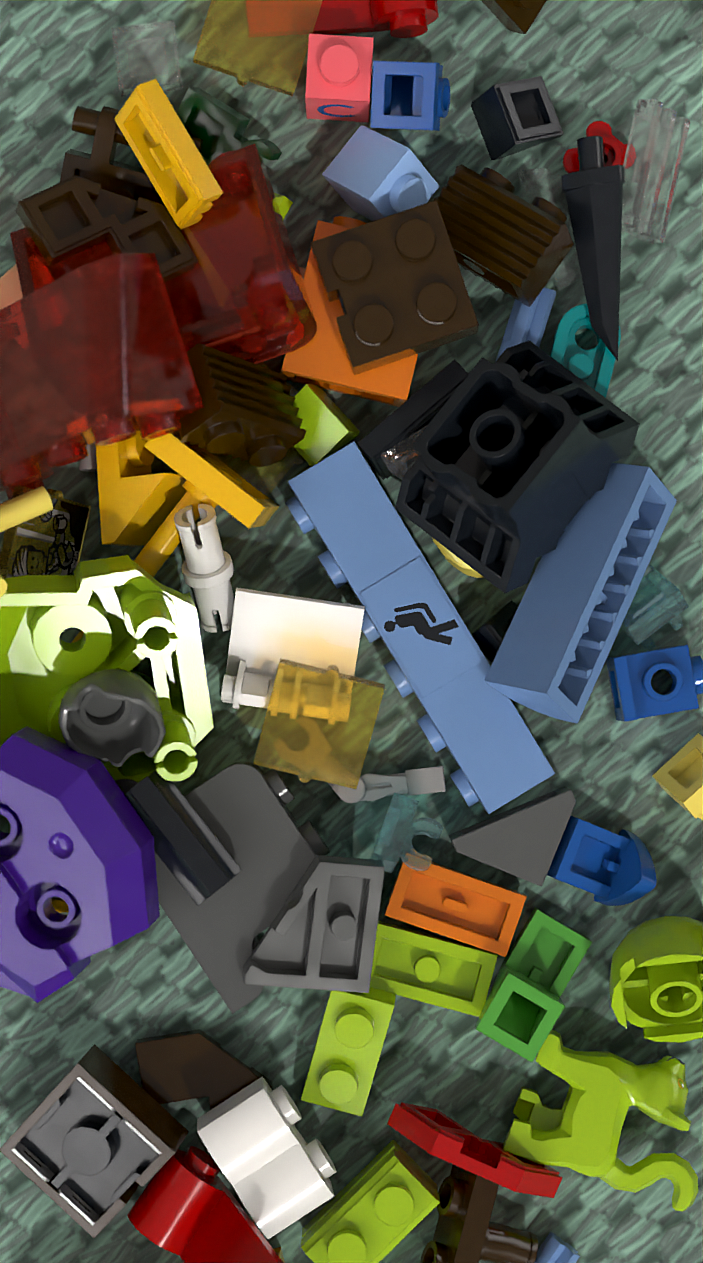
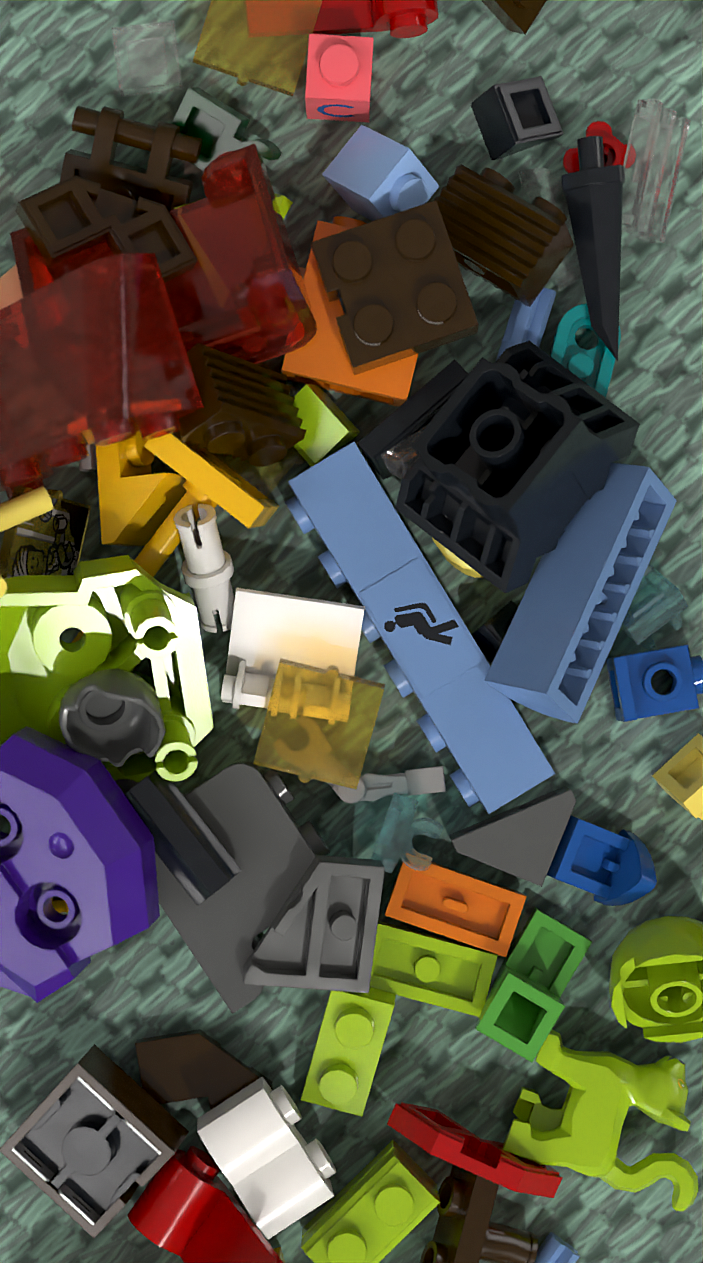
yellow tile [115,79,223,230] -> none
blue brick [370,61,450,131] -> none

